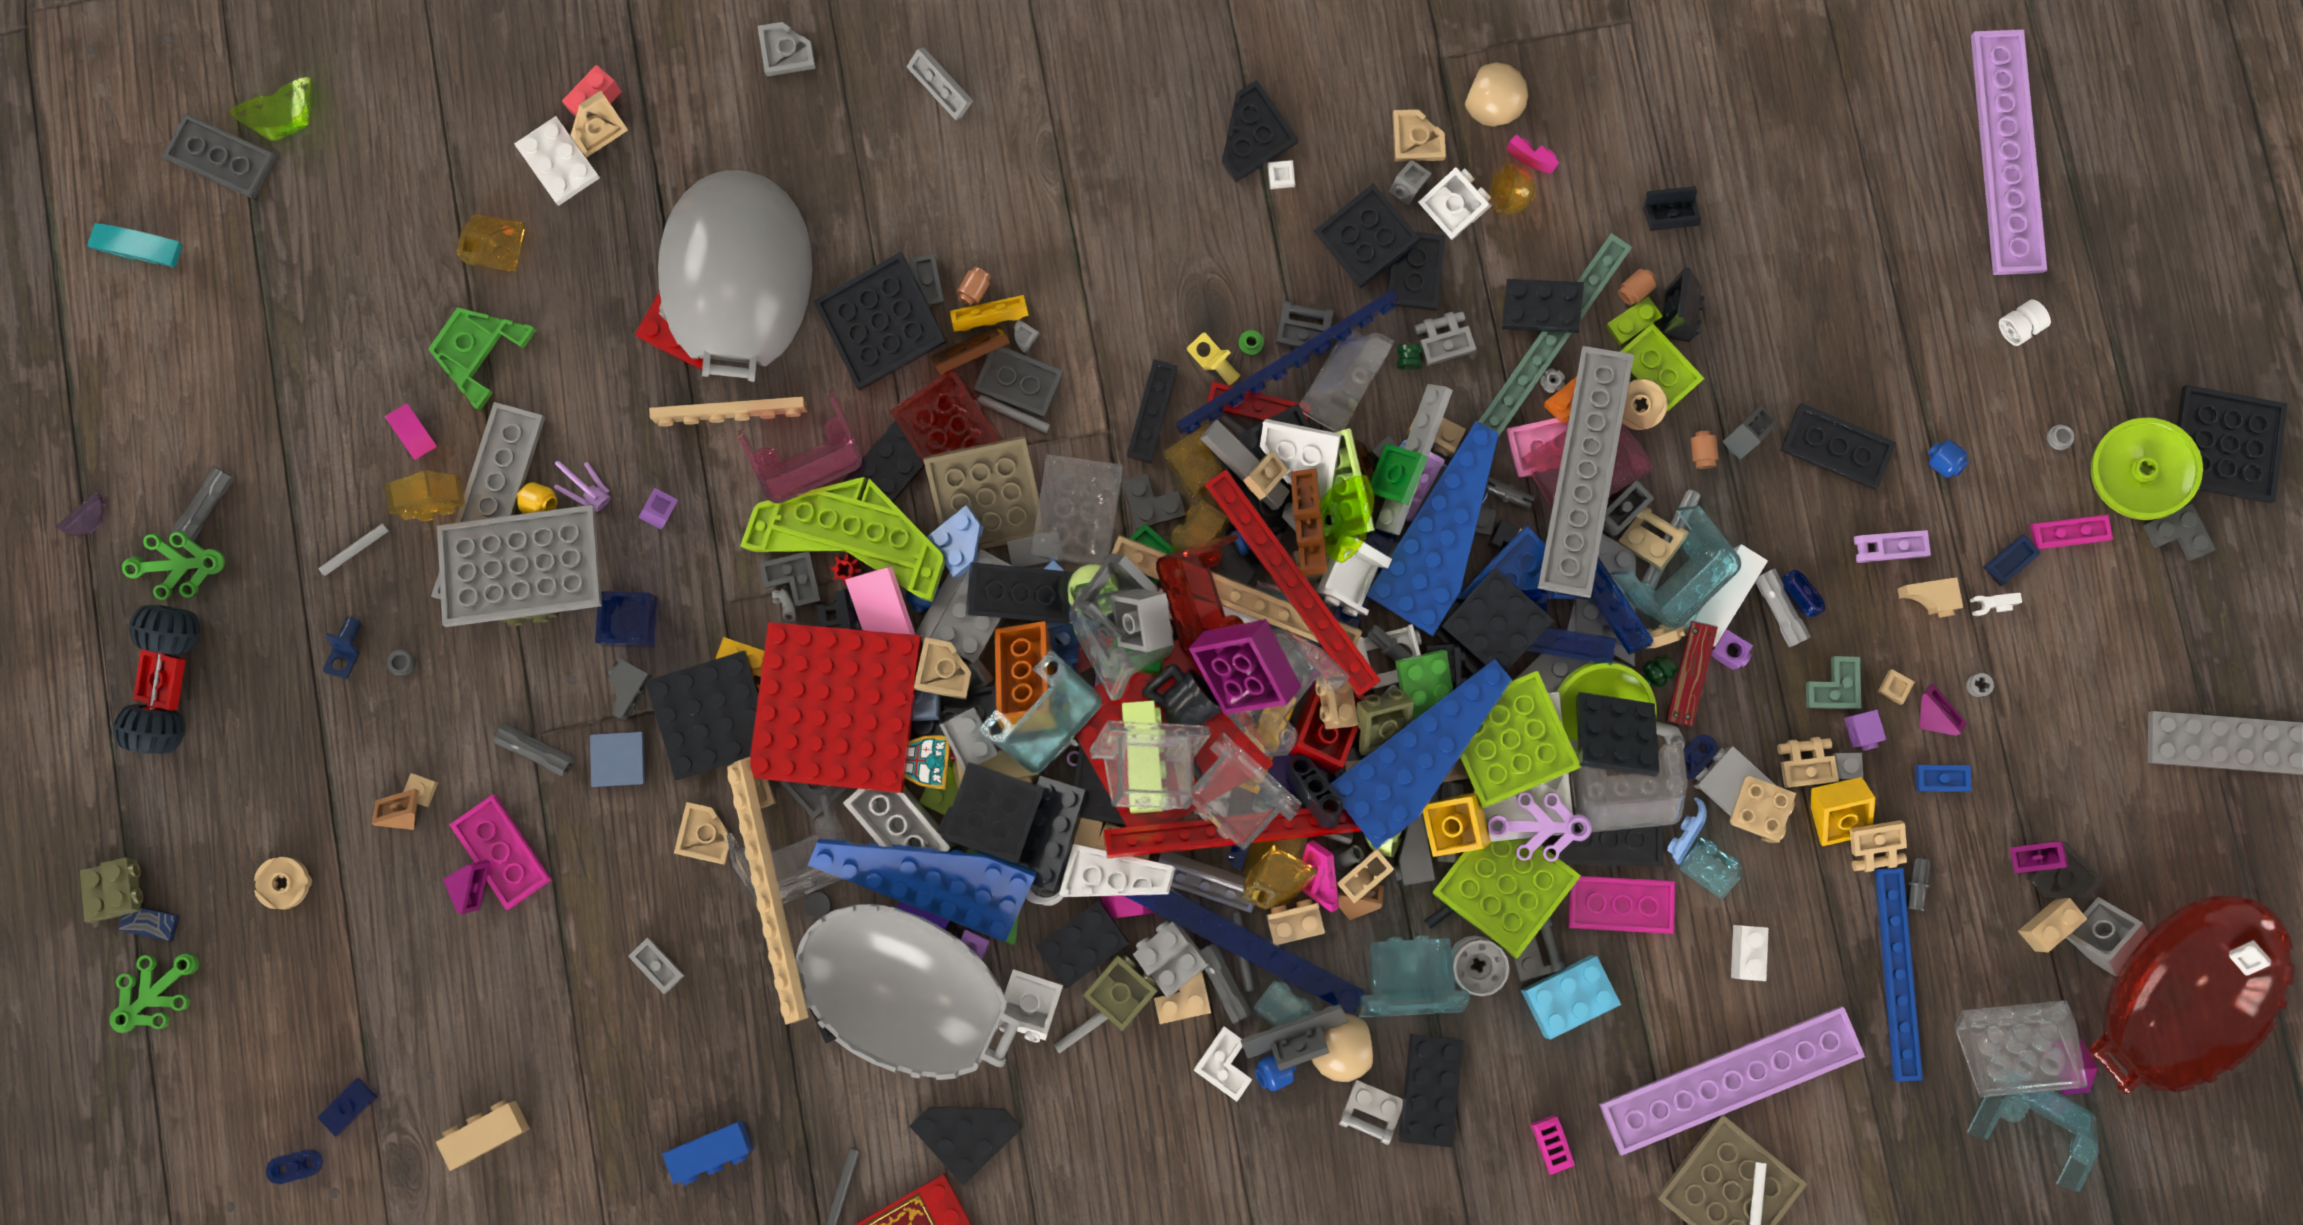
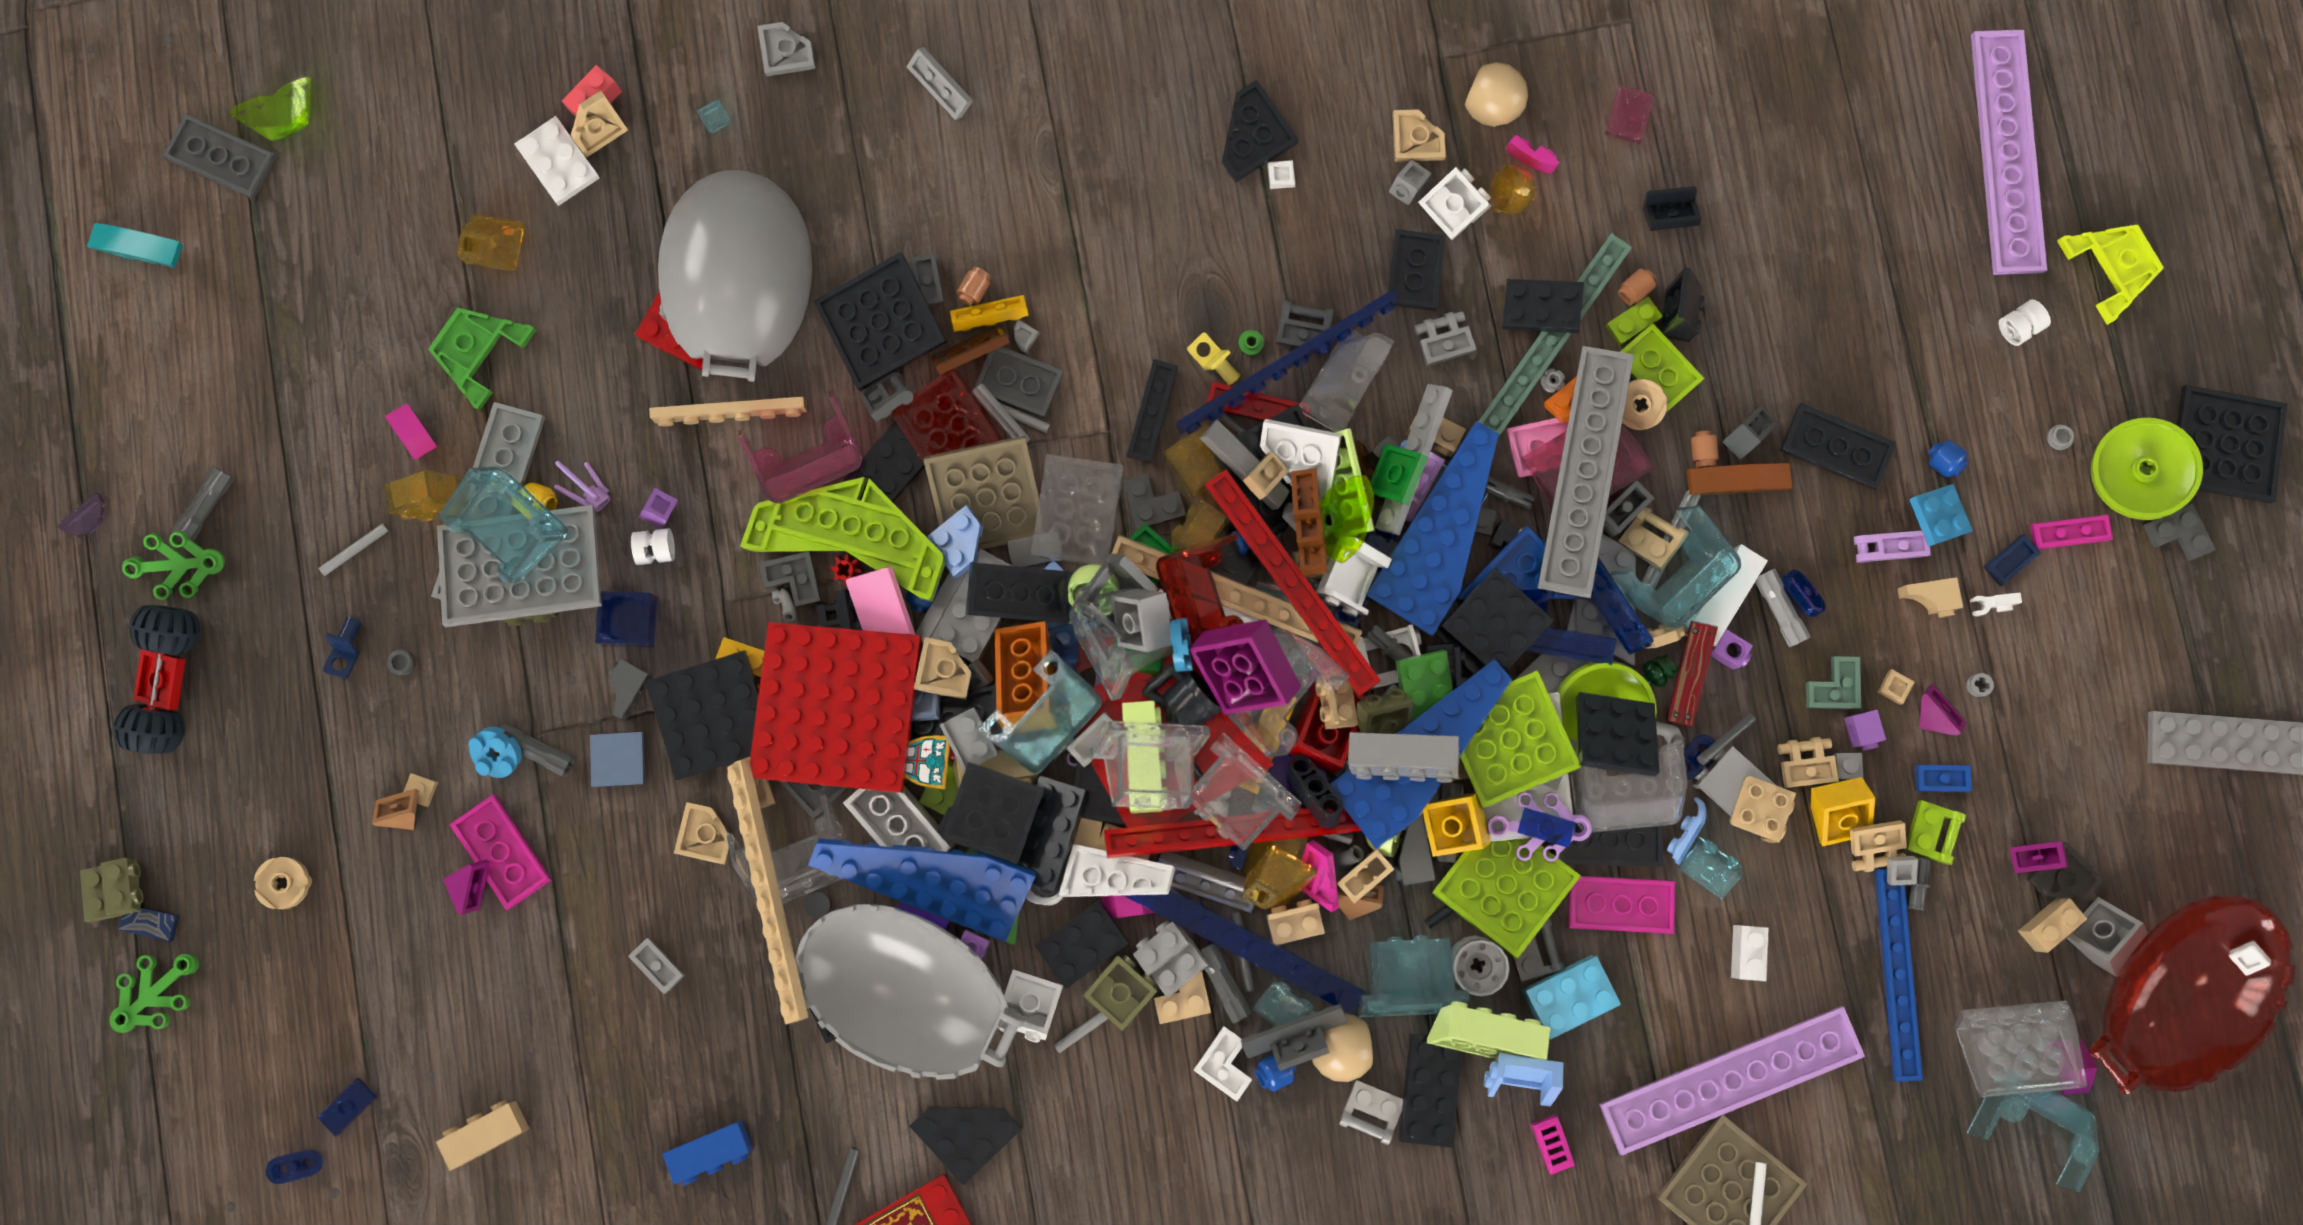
black plate [1314,183,1421,288] -> none
dark green wheel [1397,344,1422,370] -> none
none -> clear light blue windscreen [438,467,568,584]
none -> dark azure plate [468,727,522,778]
none -> white wheel [631,528,675,565]
none -> clear light blue tile [697,99,732,134]
none -> dark grey plate [859,371,913,422]
none -> light grey axle [972,383,1030,443]
none -> light grey tile [1066,712,1123,768]
none -> dark azure plate [1170,618,1193,672]
none -> light grey brick [1348,732,1460,782]
none -> yellowish green slope [1427,1002,1550,1060]
none -> light blue panel [1484,1053,1563,1107]
none -> clear blue plate [1517,807,1576,848]
none -> clear pink plate [1605,85,1655,144]
none -> dark orange slope [1687,463,1792,495]
none -> dark grey bar [1697,713,1756,765]
none -> light grey plate [1887,856,1918,886]
none -> lime plate [1904,800,1967,865]
none -> dark azure plate [1909,484,1973,547]
none -> neon yellow wing [2057,225,2164,325]

